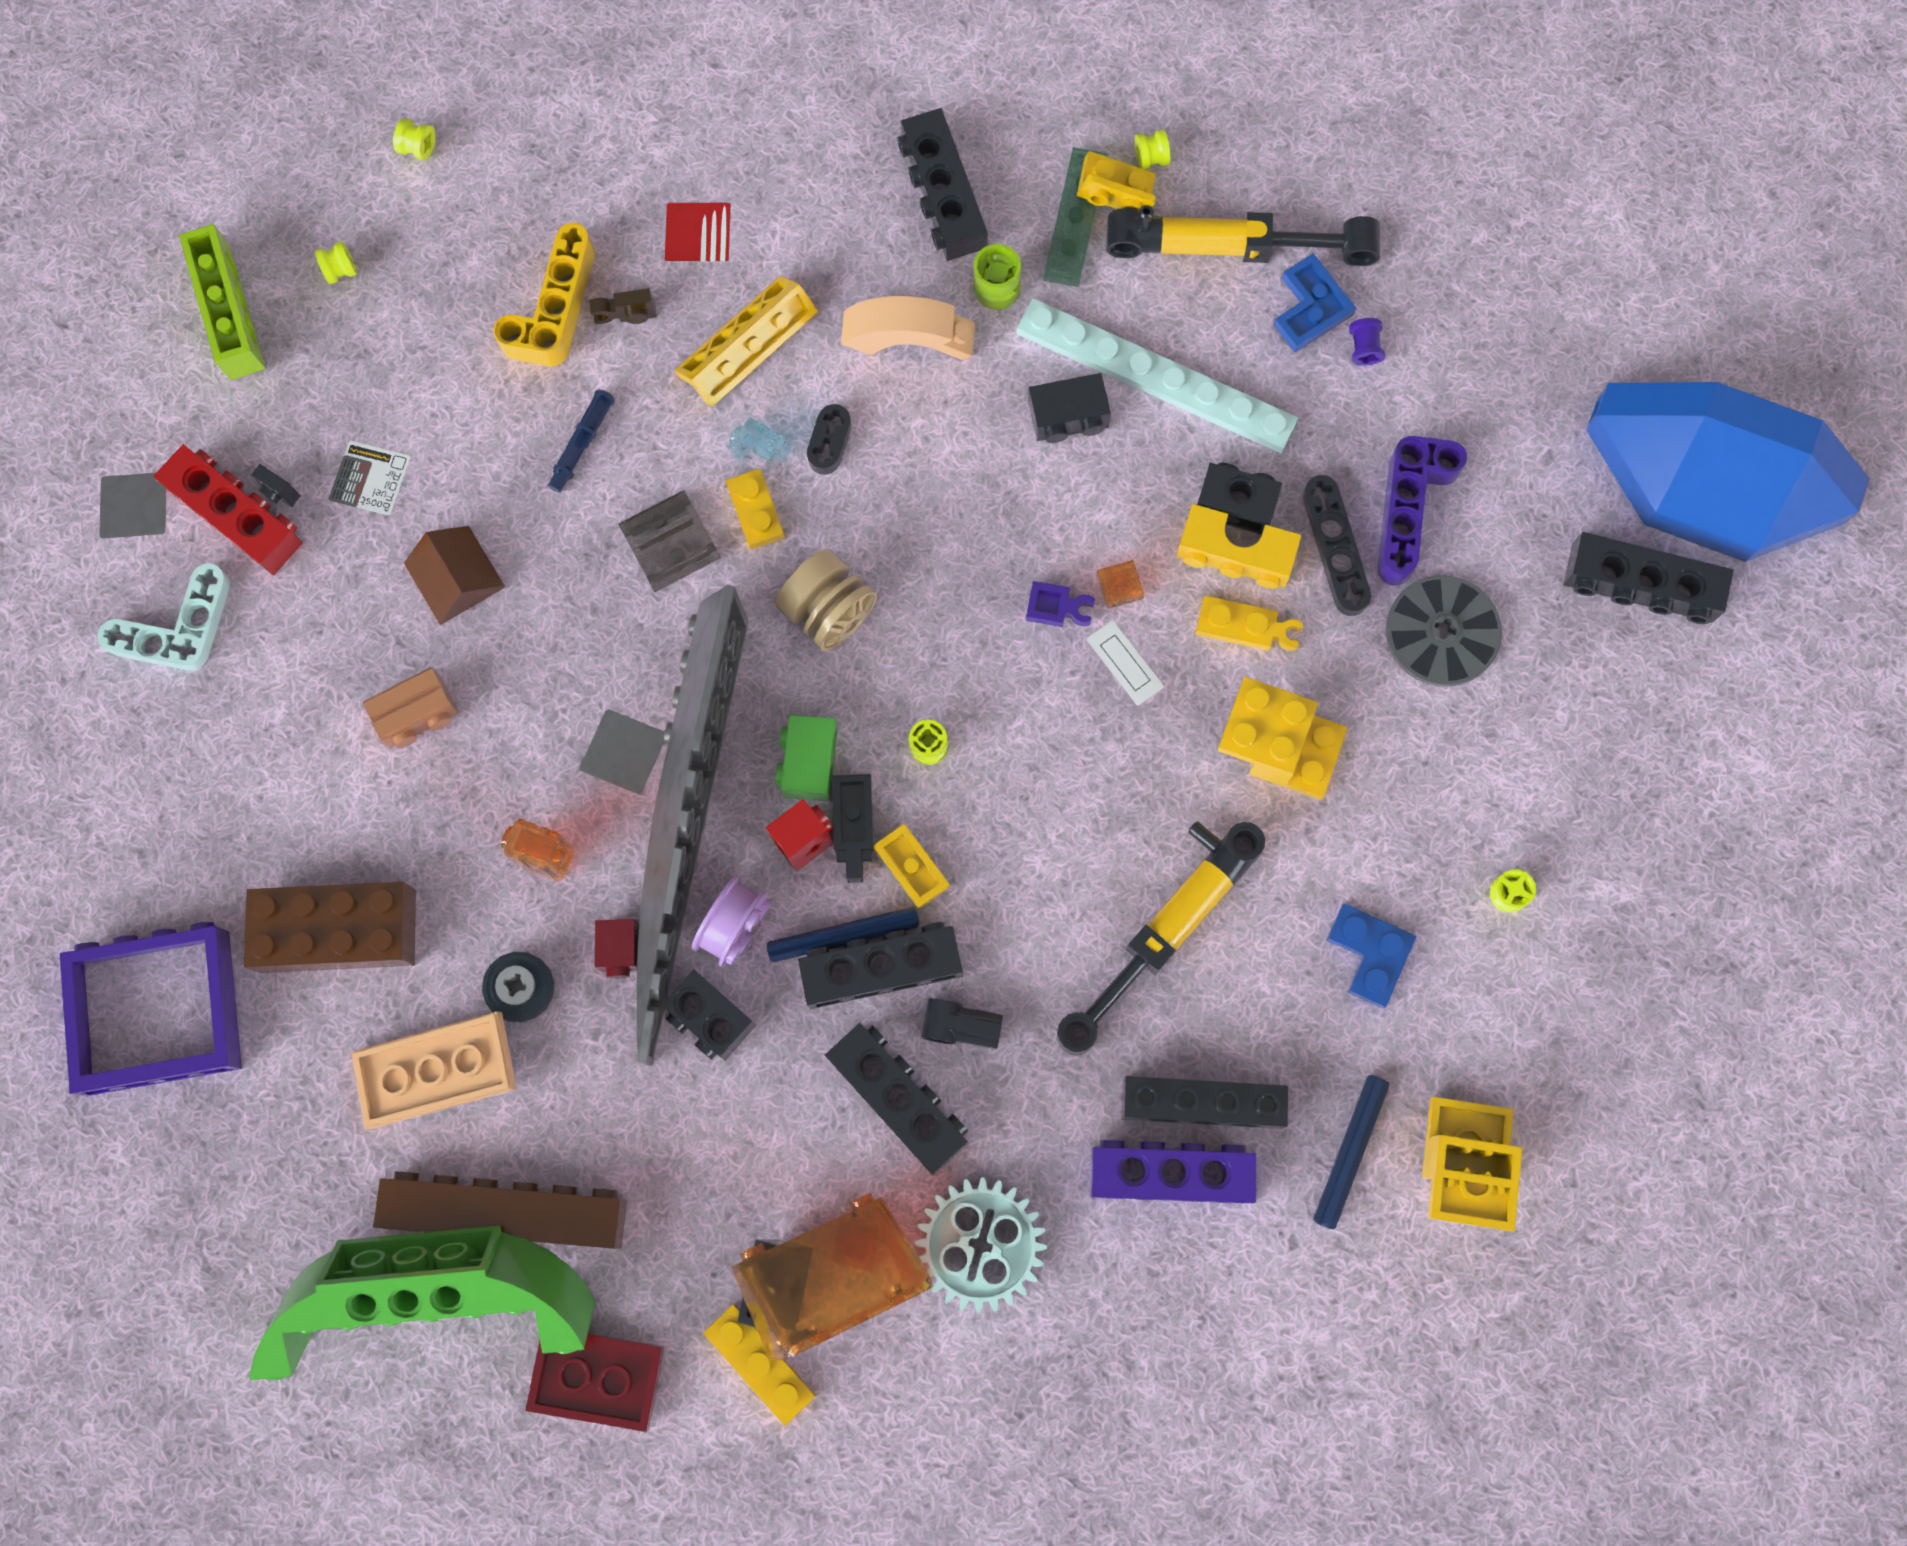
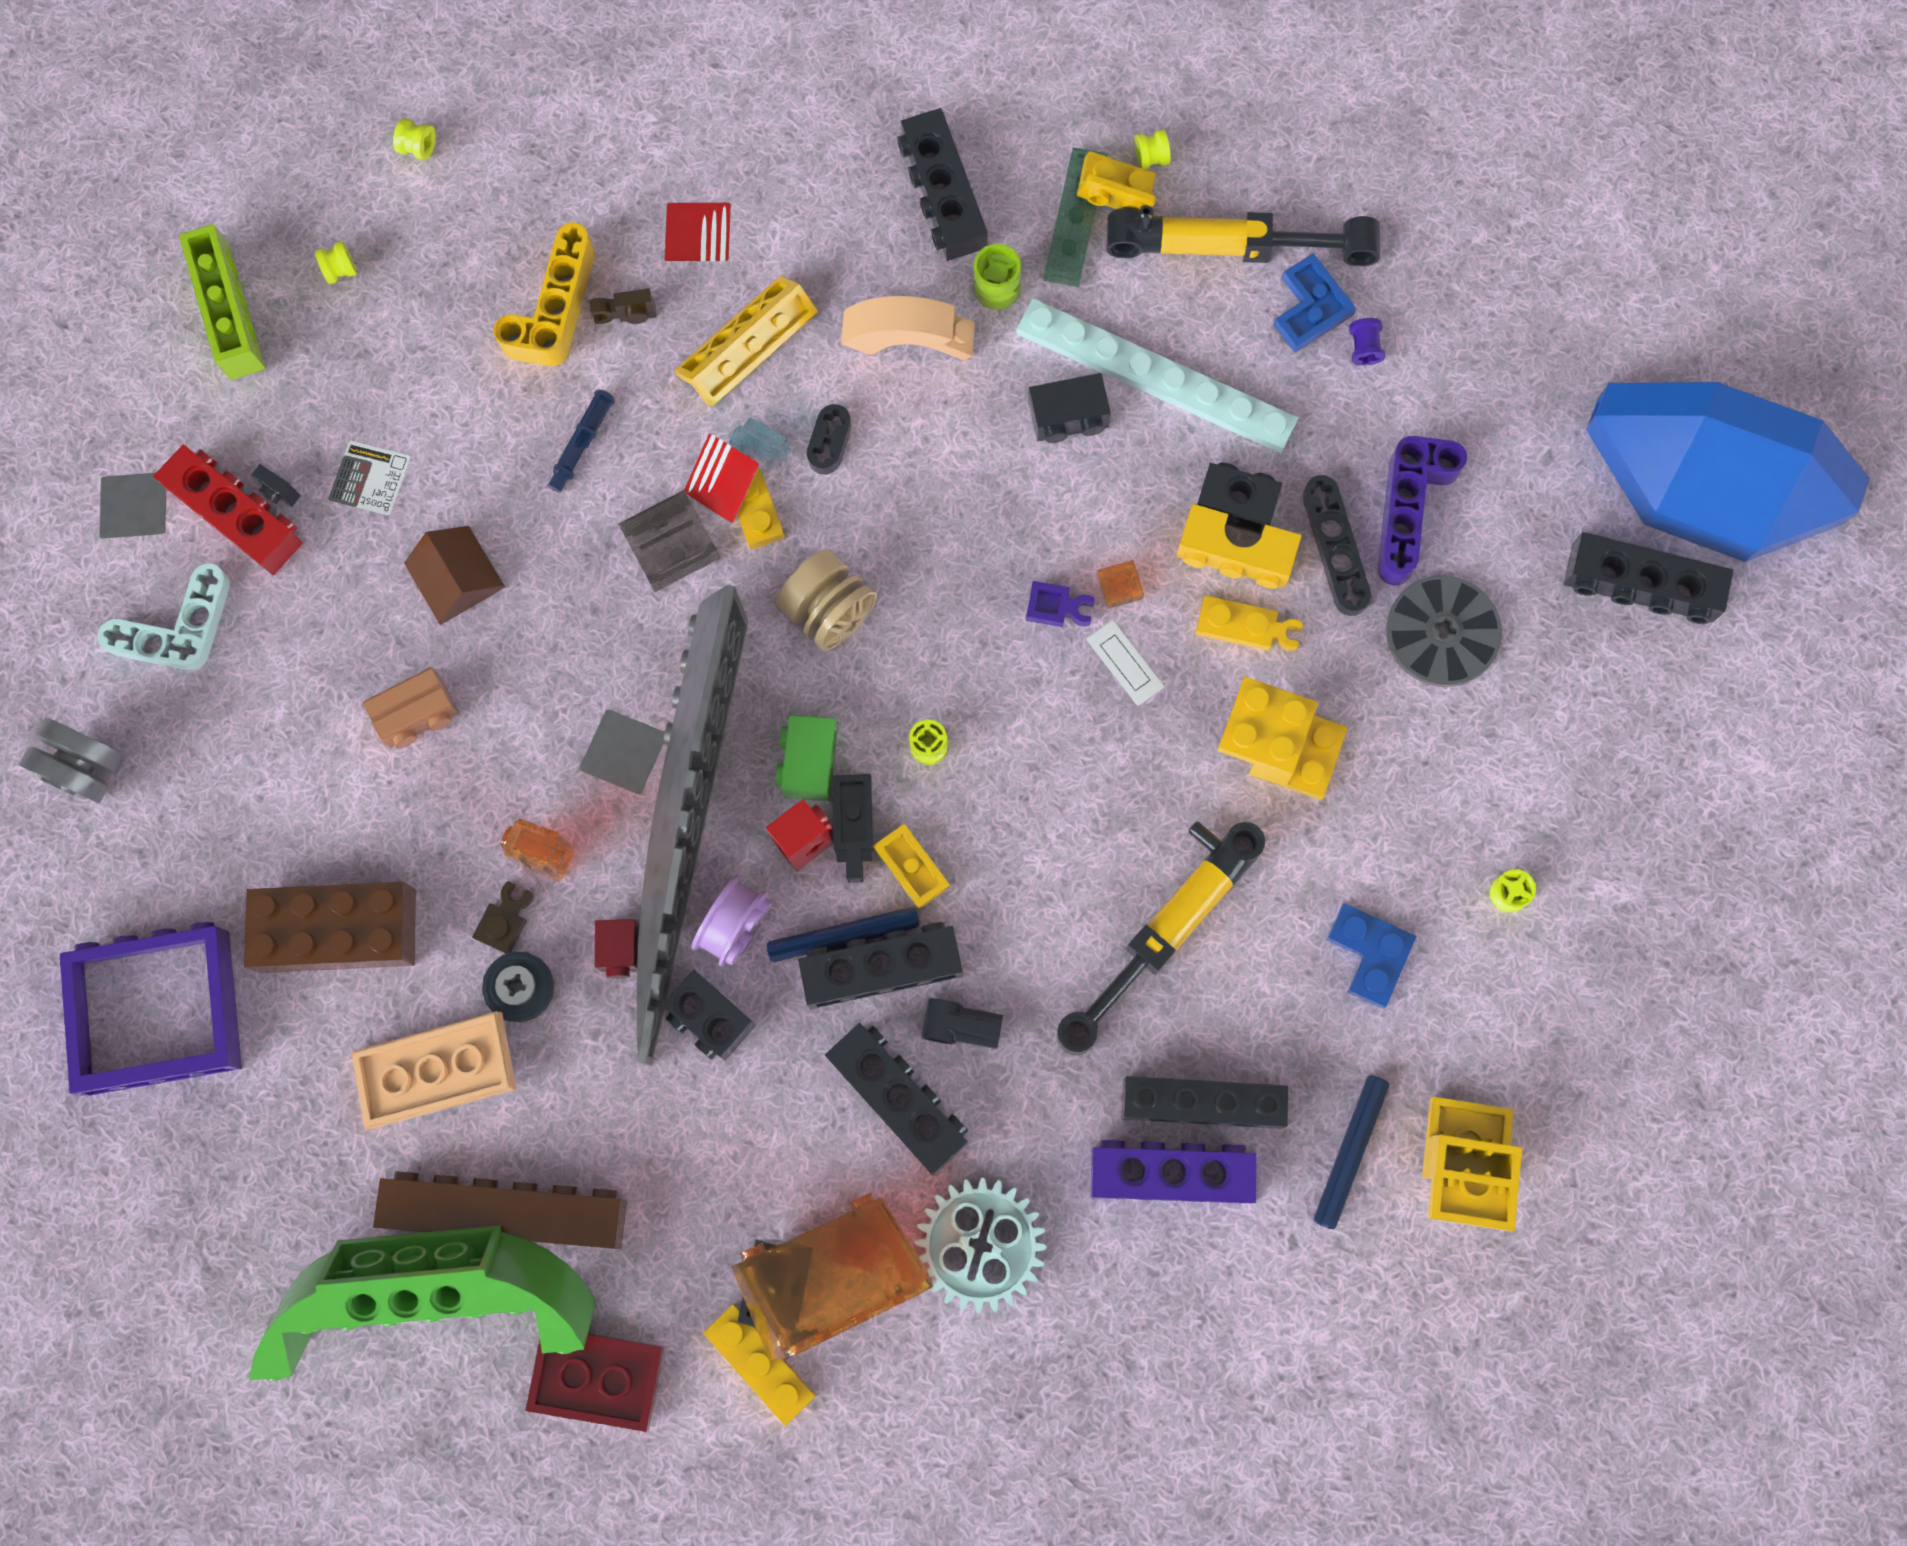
none -> flat silver wheel [18,717,126,803]
none -> dark brown plate [472,881,533,954]
none -> sticker [684,433,759,523]

